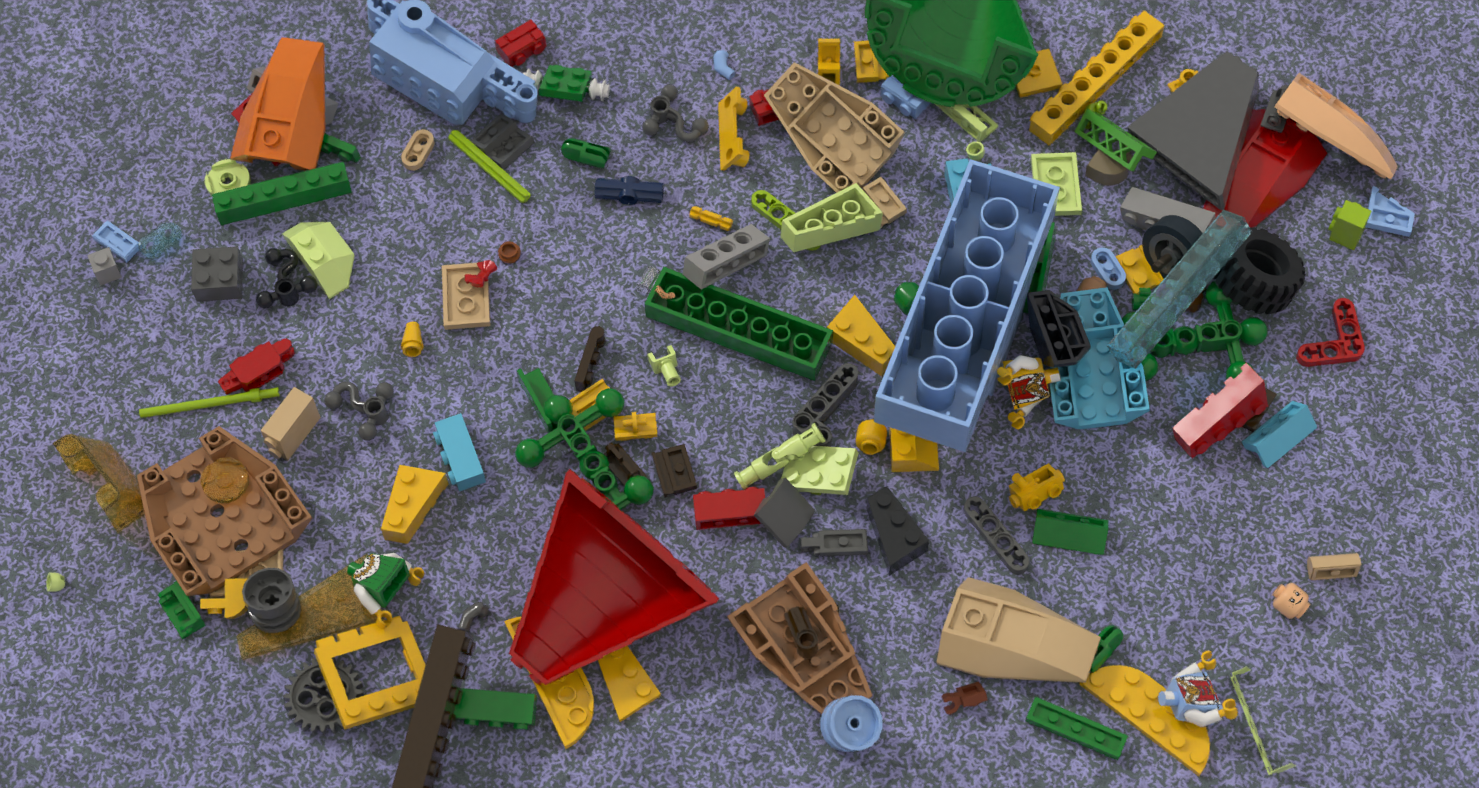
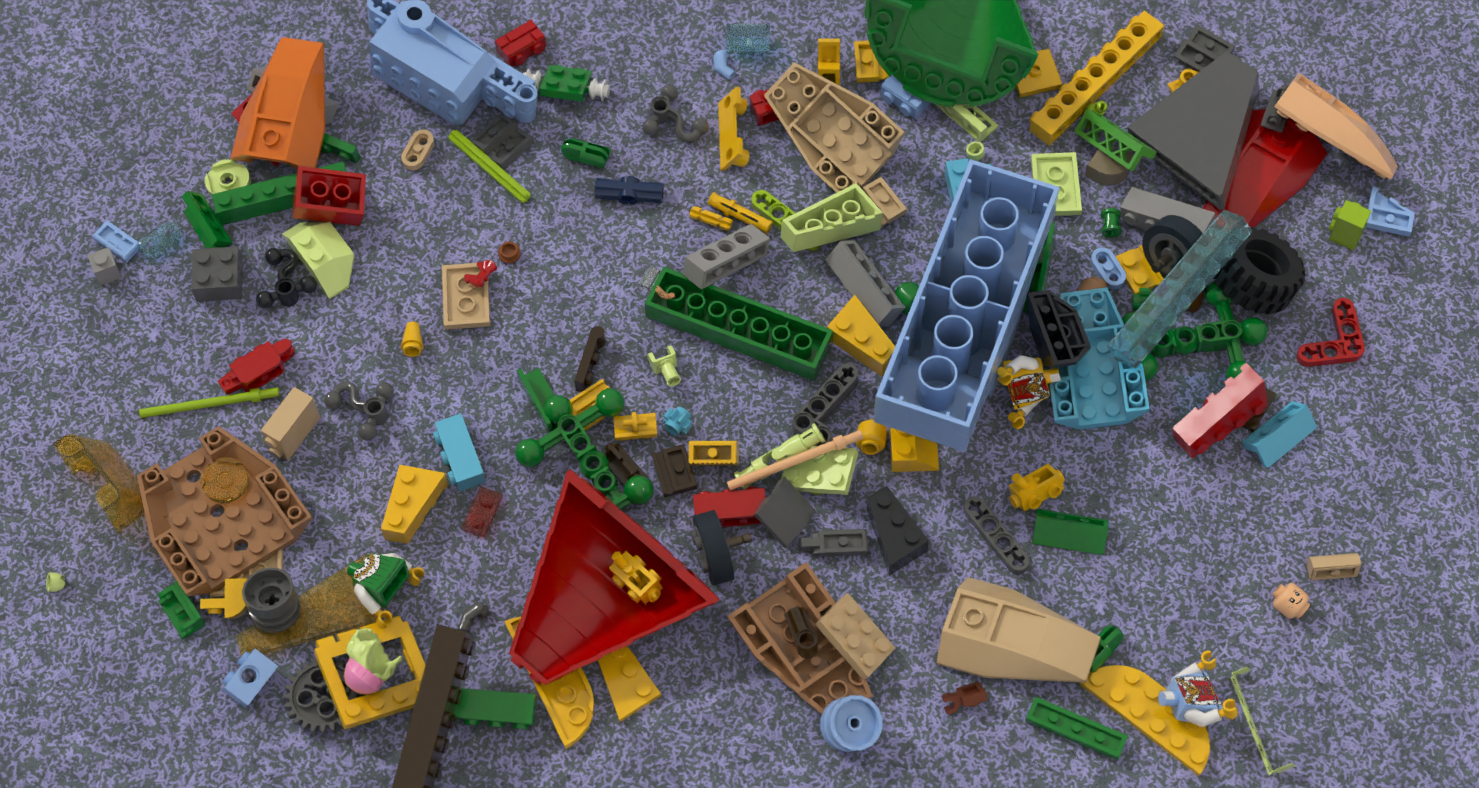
none -> green panel [182,191,233,248]
none -> light blue brick [222,648,278,708]
none -> red slope [292,166,366,226]
none -> yellowish green hair [344,628,402,694]
none -> clear red plate [462,486,503,538]
none -> yellow brick [609,551,663,605]
none -> medium azure gear [663,407,692,436]
none -> yellow brick [689,441,739,466]
none -> black wheel [690,510,752,586]
none -> yellow pin [708,192,773,234]
none -> clear light blue brick [726,23,770,53]
none -> light nougat bar [727,430,864,491]
none -> tan plate [815,593,895,680]
none -> light grey brick [825,240,906,327]
none -> green bush [1101,208,1122,237]
none -> dark grey slope [1174,25,1235,72]

